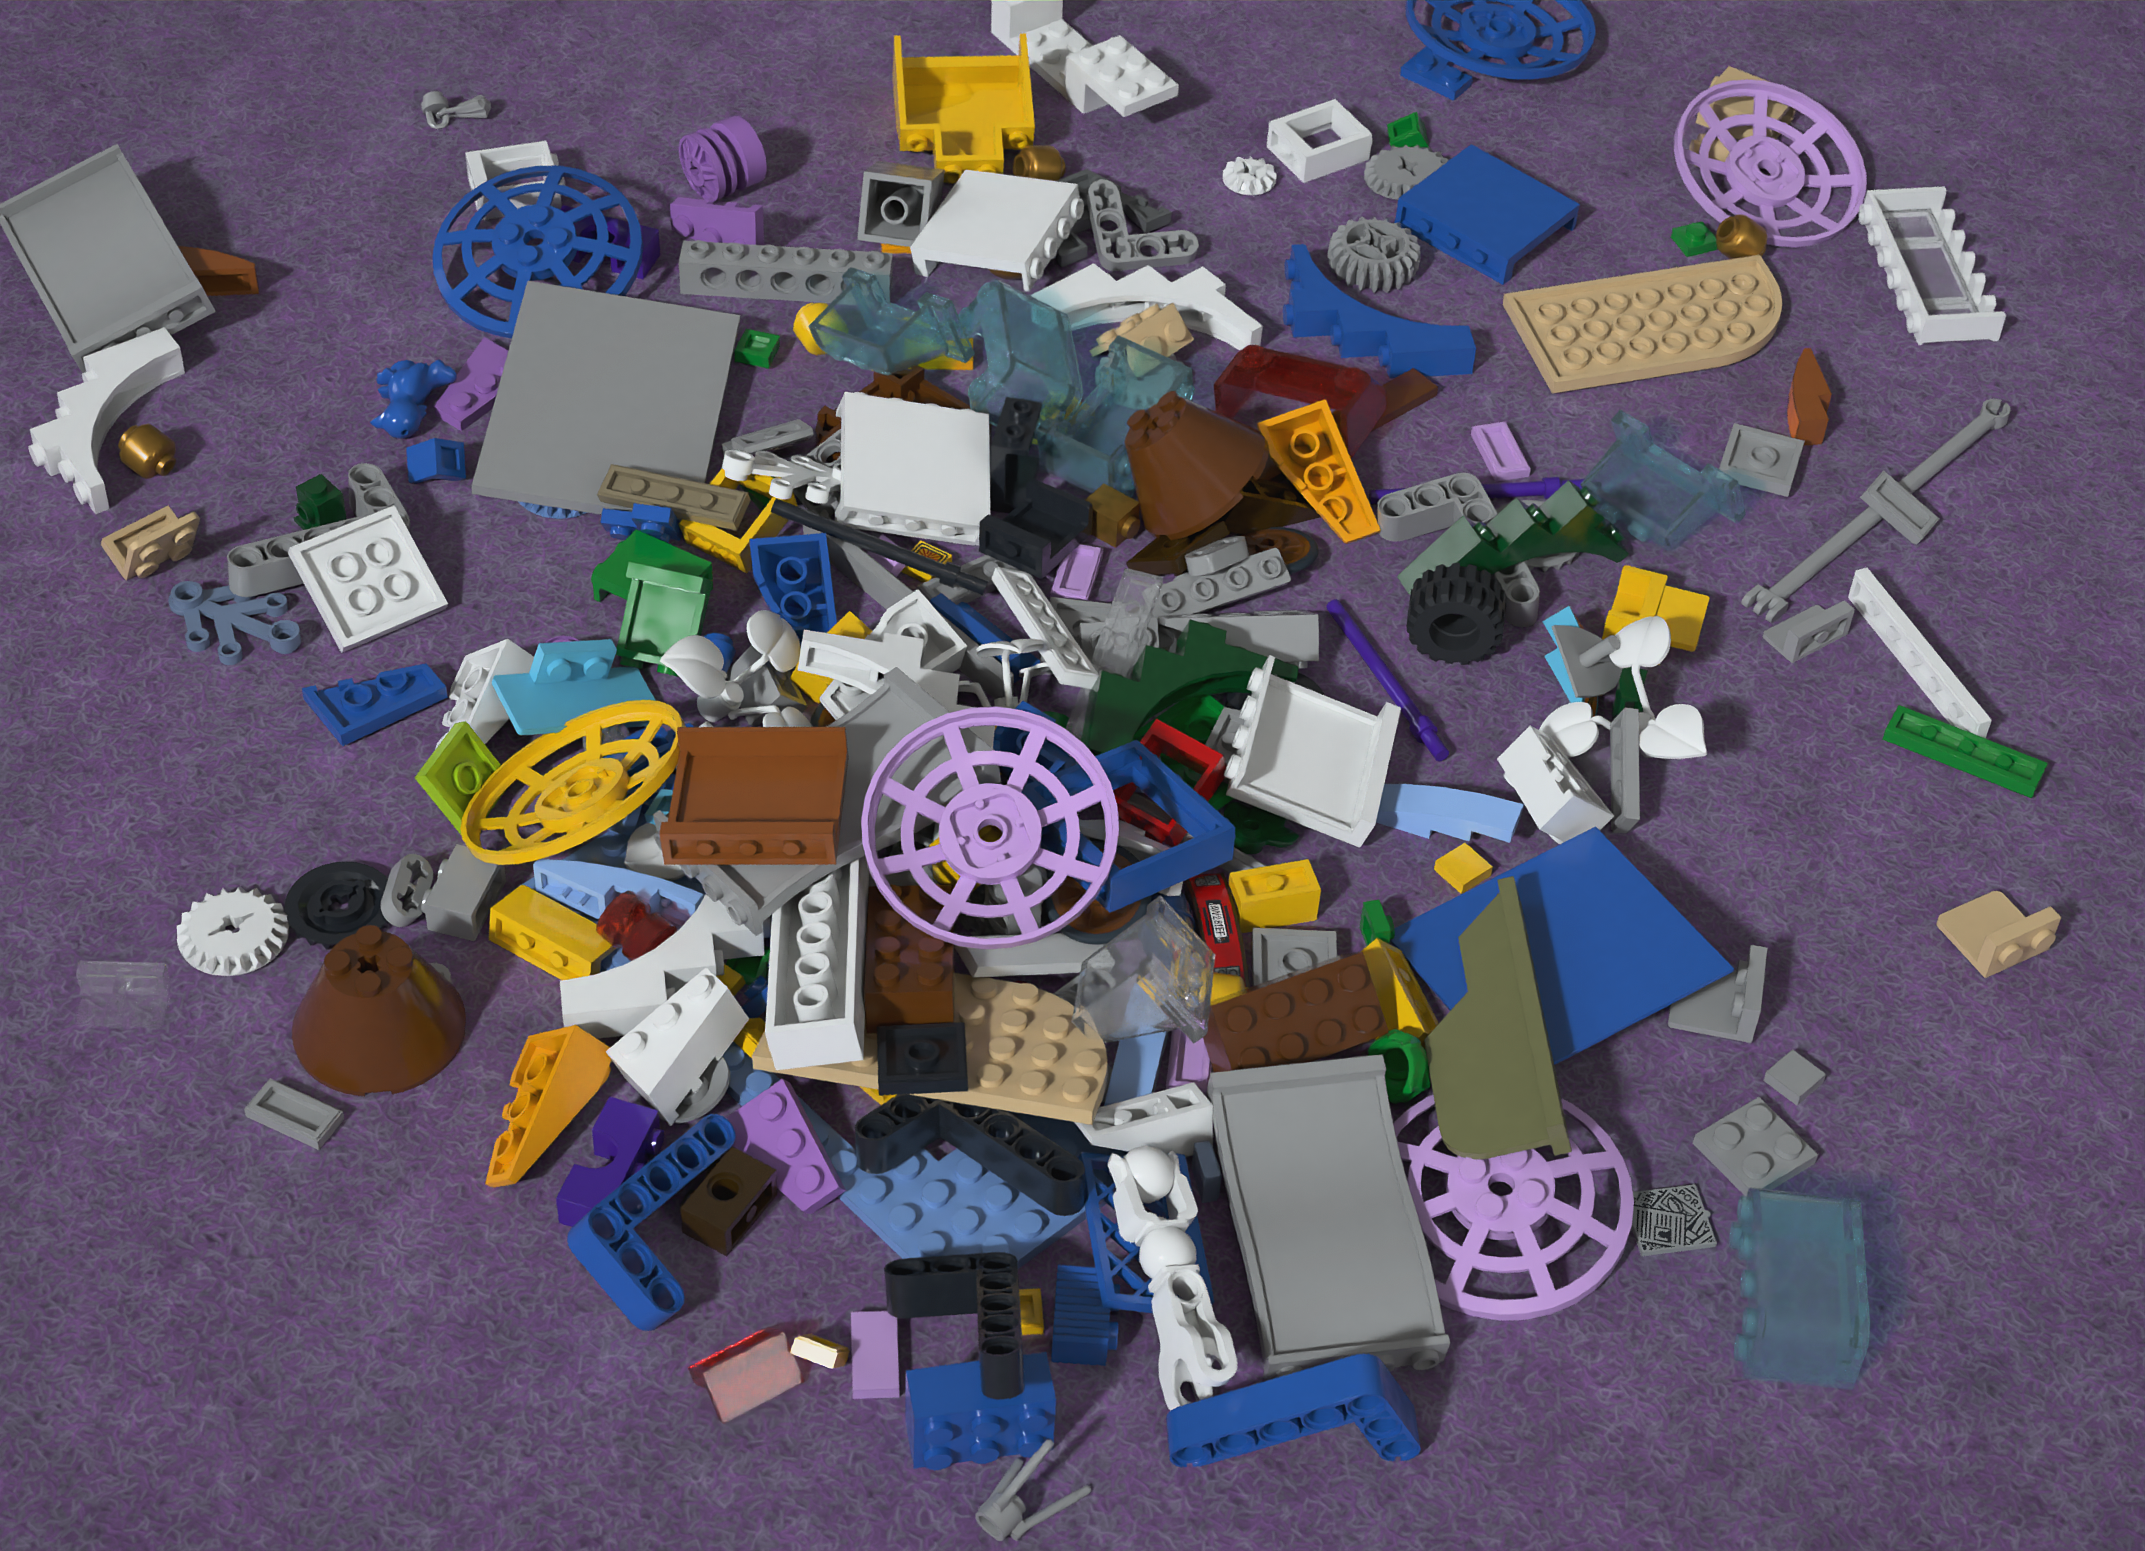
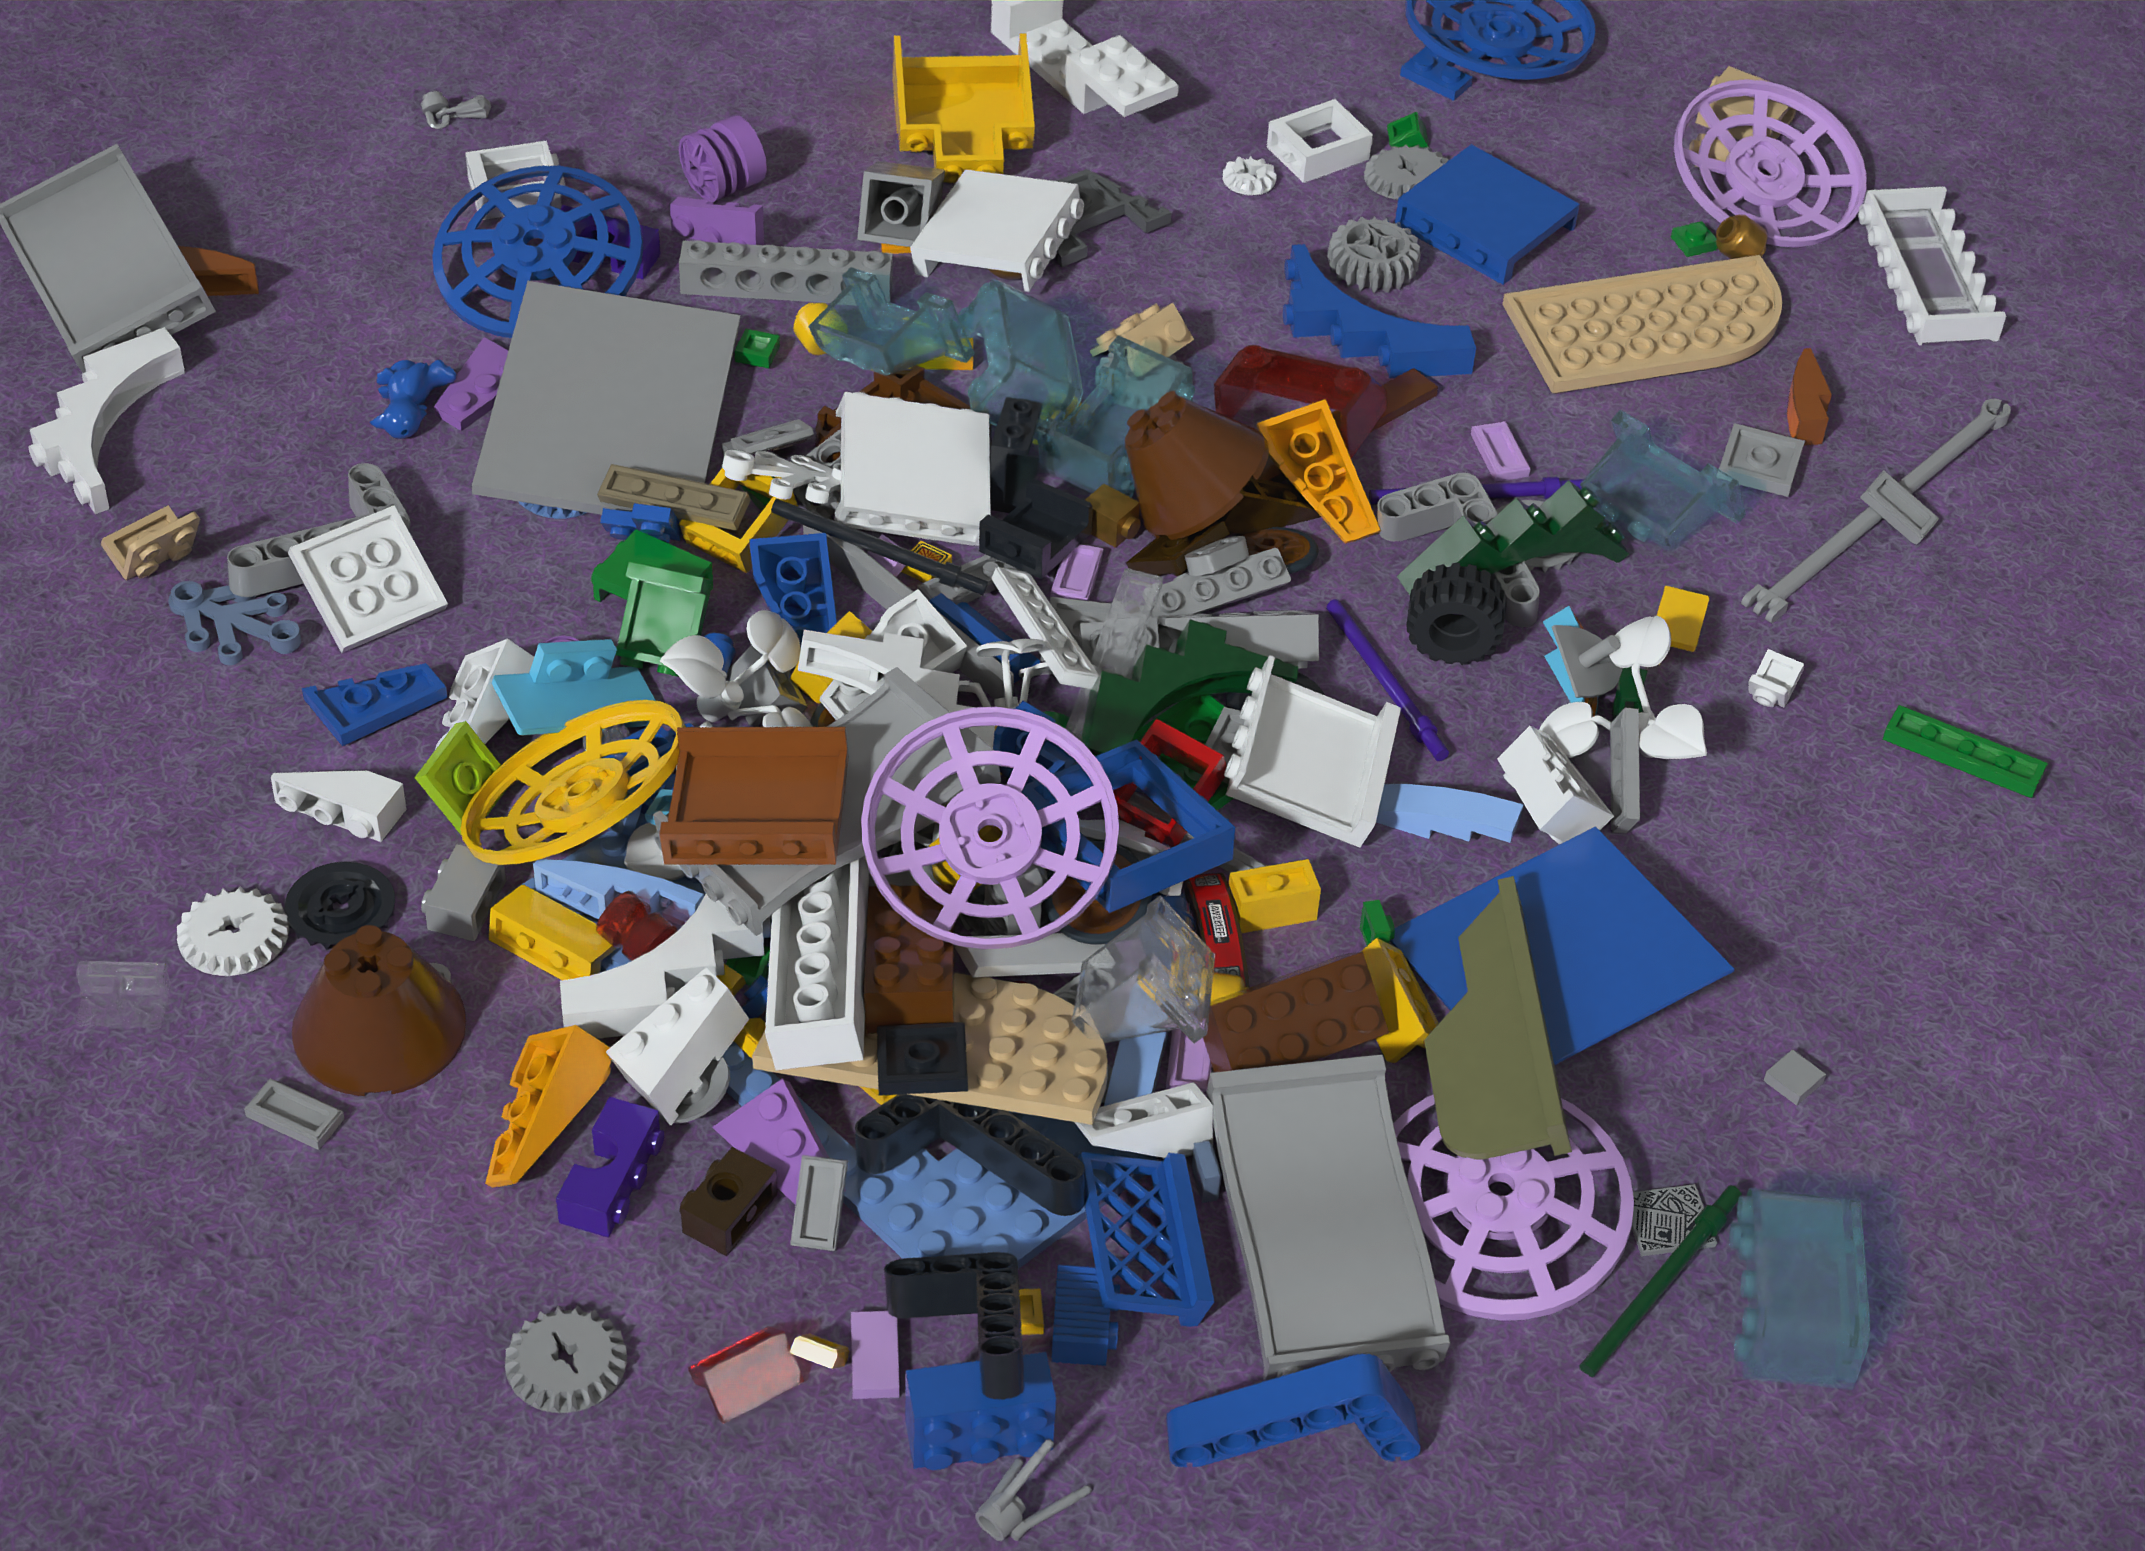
pearl gold head [118,424,176,479] -> none
dark green brick [294,474,347,530] -> none
light grey beam [381,854,433,927] -> none
blue panel [406,438,466,484] -> none
blue beam [567,1114,736,1331] -> none
pearl gold head [1013,145,1066,181] -> none
white arch [1028,264,1262,357] -> none
light grey beam [1087,179,1198,271] -> none
white piece [1107,1146,1237,1411] -> none
dark green plate [1223,802,1299,854] -> none
light grey plate [1252,928,1337,986] -> none
green hair [1367,1029,1431,1104] -> none
yellow tile [1434,843,1493,894] -> none
yellow panel [1602,565,1668,640] -> none
light grey bracket [1668,945,1768,1043] -> none
light grey plate [1693,1097,1818,1202] -> none
light grey panel [1763,600,1855,663] -> none
white tile [1848,568,1992,739] -> none
tan bracket [1936,891,2061,978] -> none
none -> white slope [271,770,407,842]
none -> light grey gear [505,1305,627,1413]
none -> light grey tile [790,1155,848,1251]
none -> dark green bar [1579,1185,1742,1378]
none -> white bracket [1748,649,1804,708]

